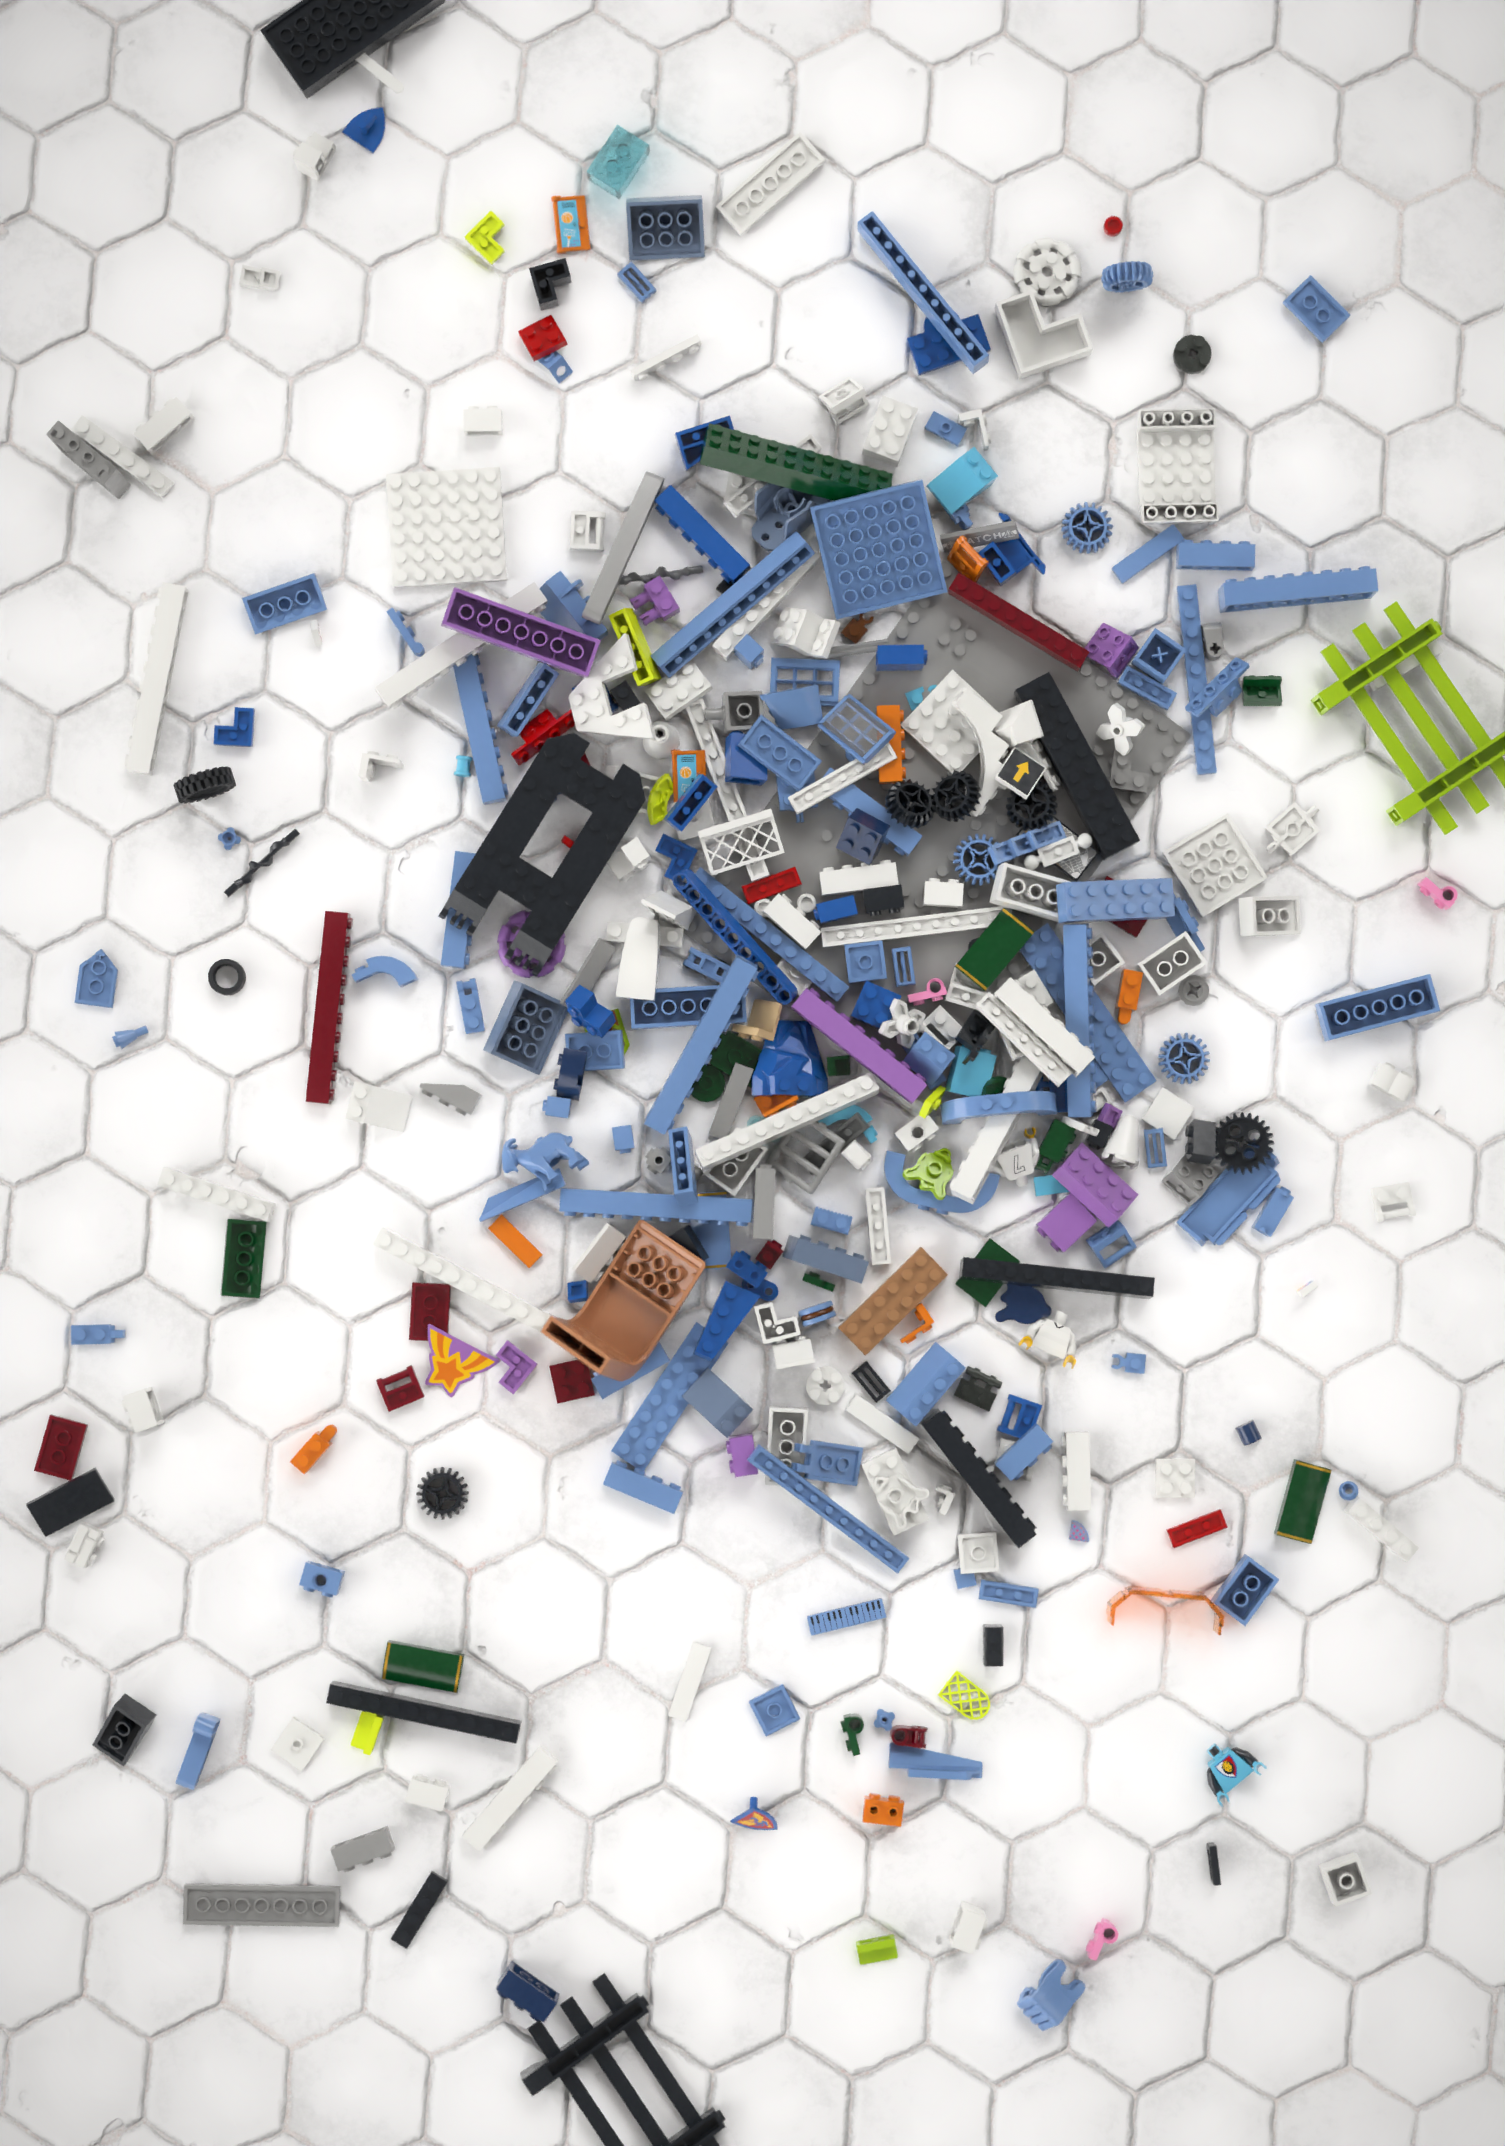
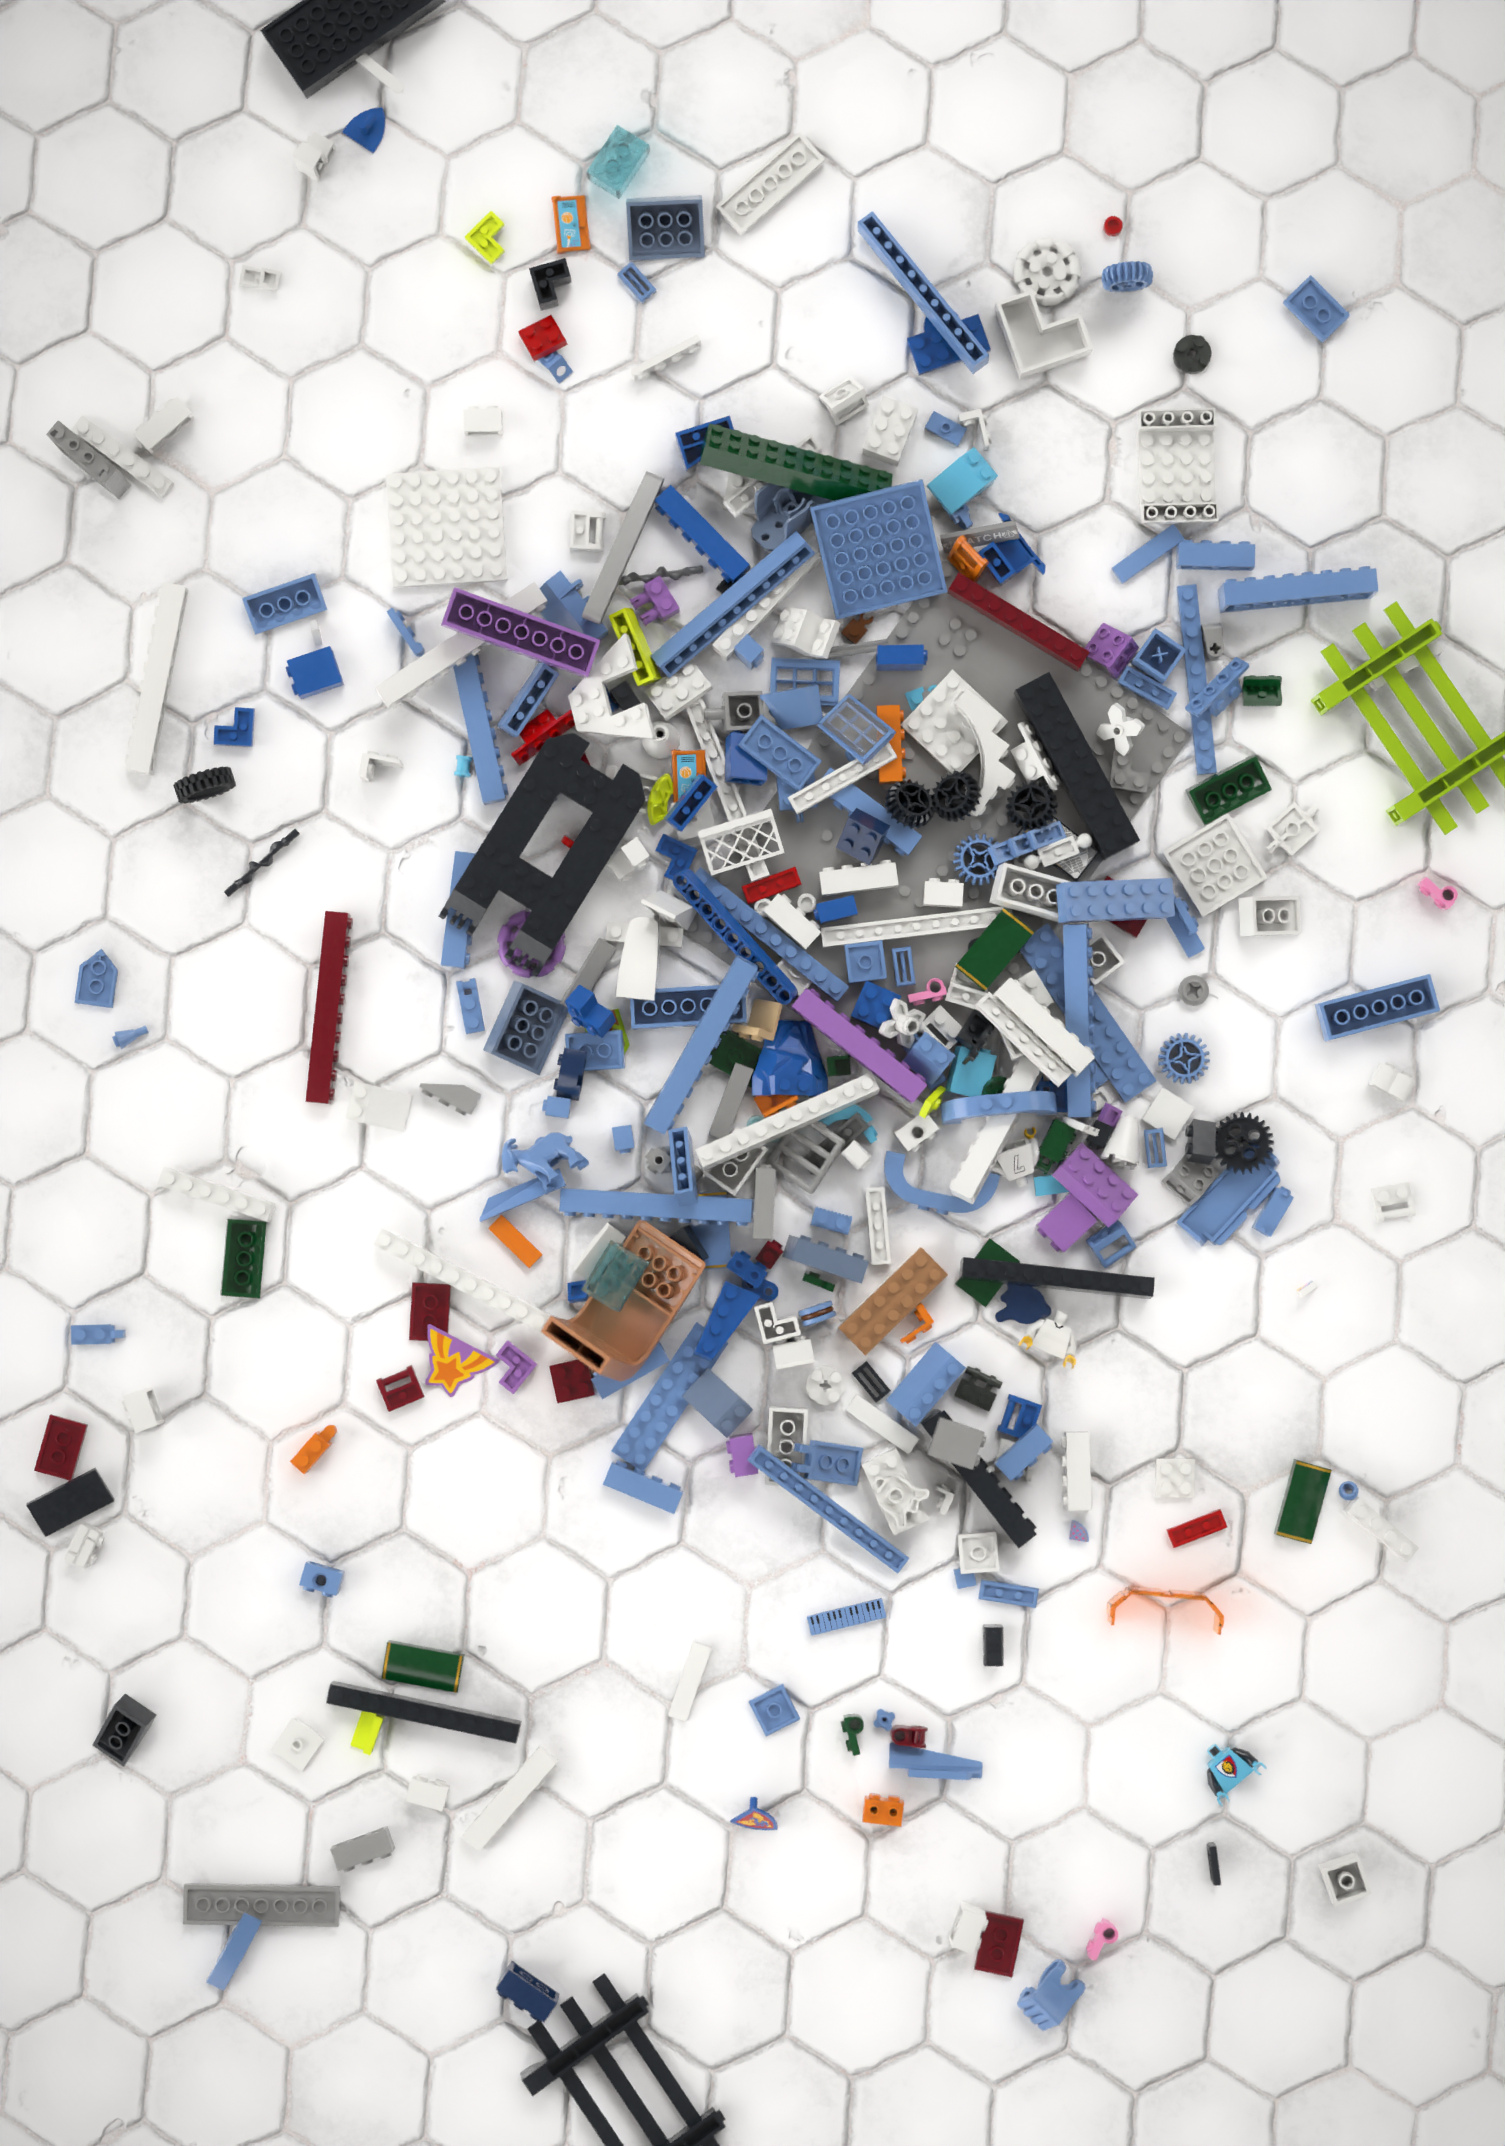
medium blue beam [175,1712,221,1790] -> none
black tyre [208,959,246,996] -> none
medium blue plate [218,827,241,850] -> none
medium blue arch [352,956,418,987] -> none
black plate [391,1871,448,1949] -> none
black gear [416,1467,469,1520] -> none
medium blue plate [683,947,730,983] -> none
dark green tile [691,1064,725,1102] -> none
lime panel [856,1934,898,1965] -> none
black brick [863,884,904,917] -> none
lime tile [902,1148,954,1200] -> none
neon yellow window [938,1670,990,1720] -> none
black tile [994,747,1047,799] -> none
white slope [995,700,1044,749] -> none
medium blue gear [1061,502,1113,554] -> none
medium blue plate [1111,1353,1146,1374] -> none
orange brick [1115,969,1143,1025] -> none
white brick [1138,931,1208,996] -> none
medium blue brick [1211,1554,1280,1626] -> none
dark blue brick [1235,1420,1262,1446] -> none
none -> medium blue slope [206,1913,262,1991]
none -> blue brick [285,646,344,699]
none -> clear light blue brick [581,1240,649,1312]
none -> light grey brick [927,1417,987,1470]
none -> dark red tile [974,1911,1024,1978]
none -> dark green slope [1185,755,1272,825]

